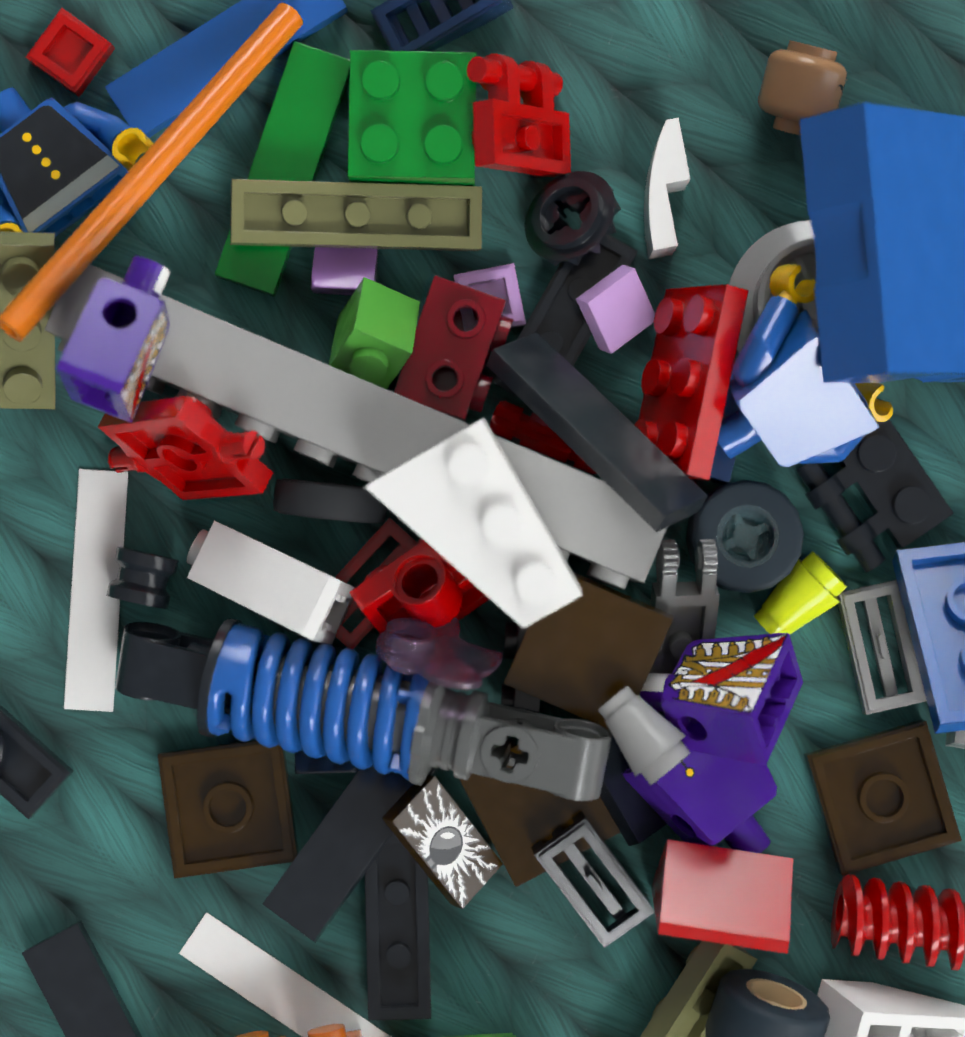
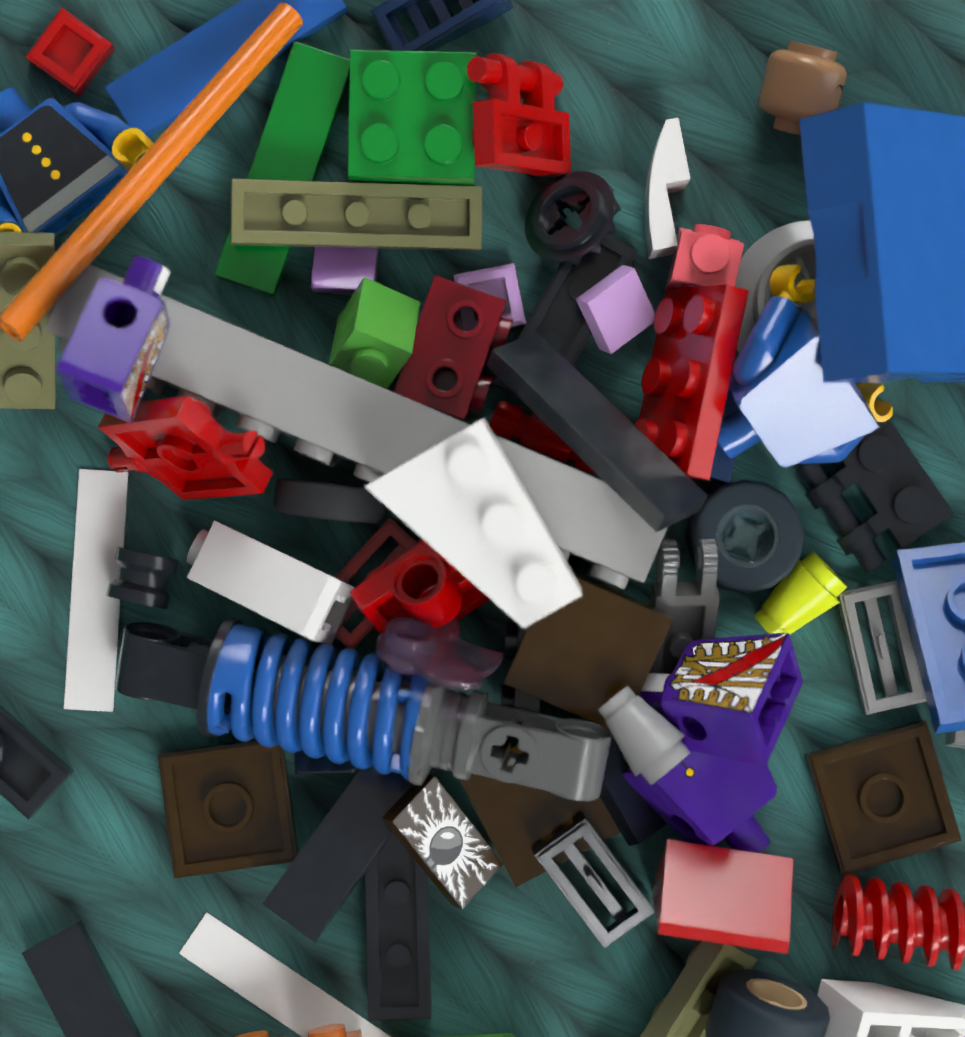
none -> coral brick [665,224,744,289]

